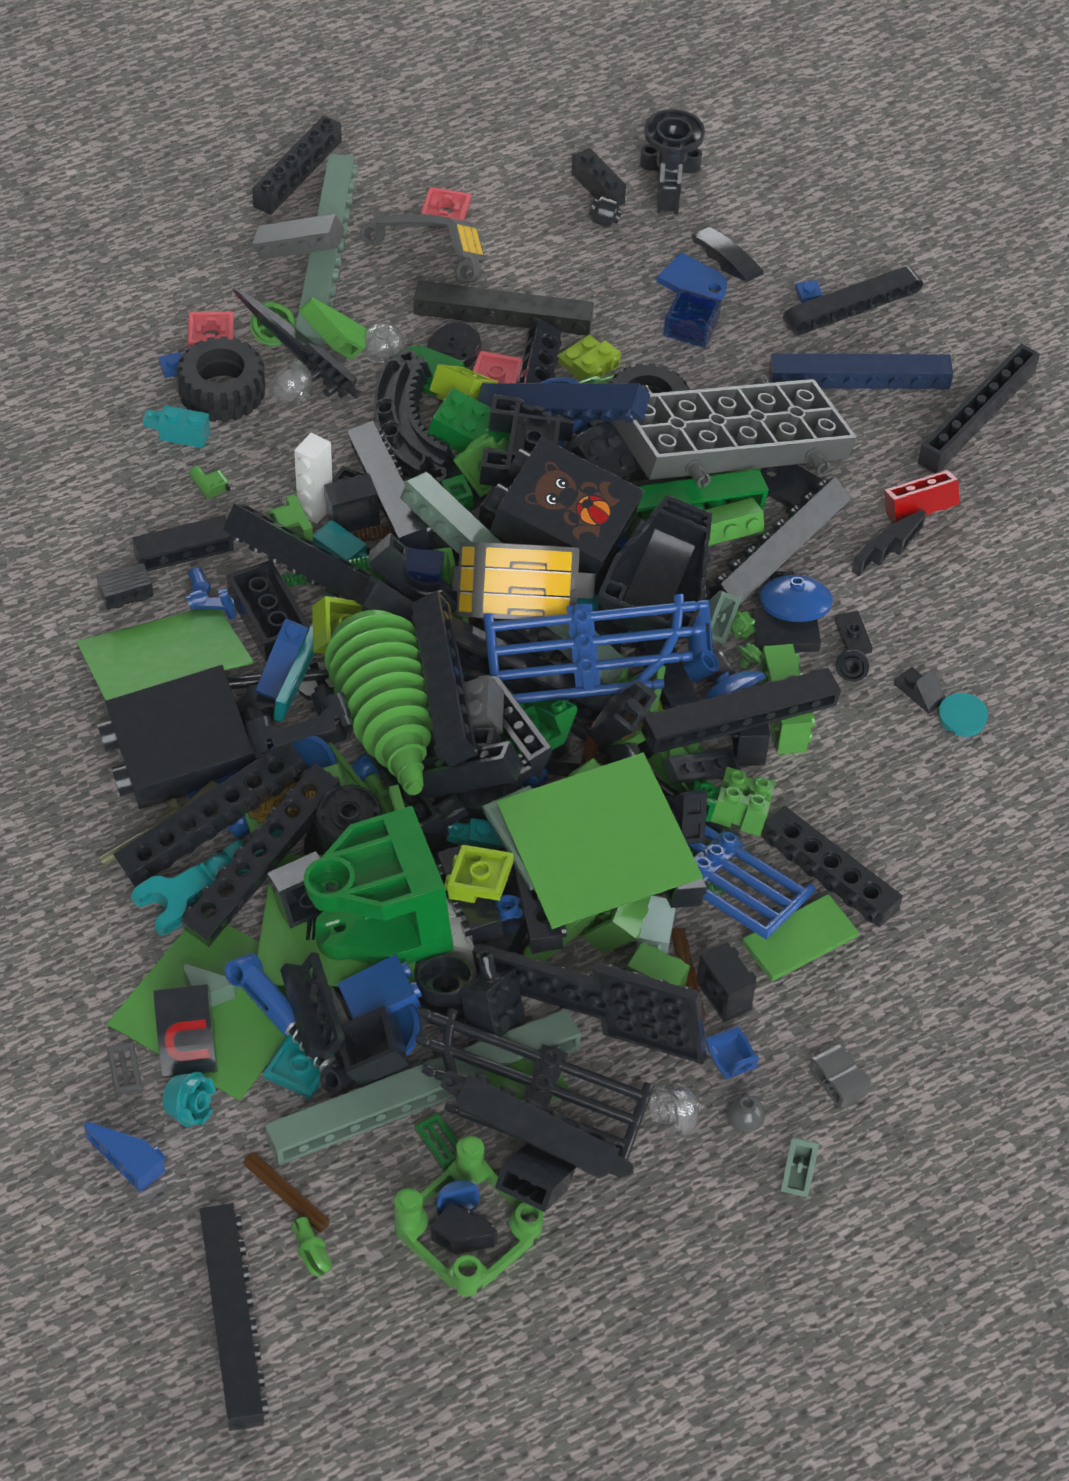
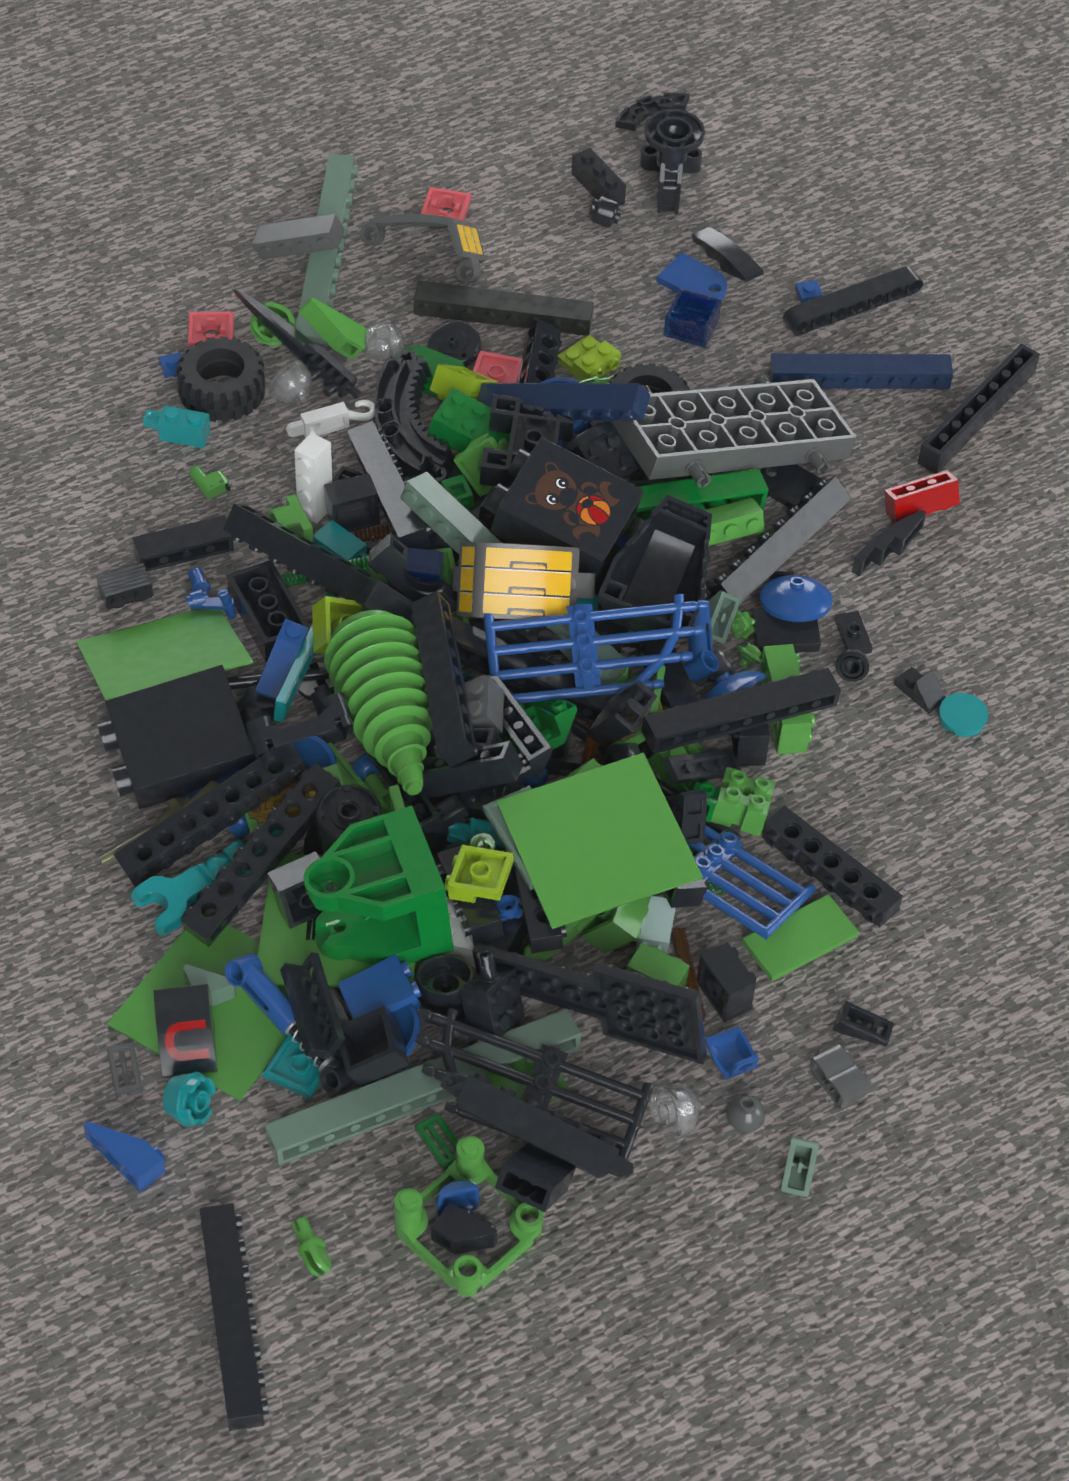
reddish brown axle [244,1152,330,1232] -> none
black brick [252,115,342,215] -> none
none -> white piece [286,400,375,438]
none -> bright green arm [469,832,495,850]
none -> black tile [615,92,690,131]
none -> black slope [833,1001,894,1046]

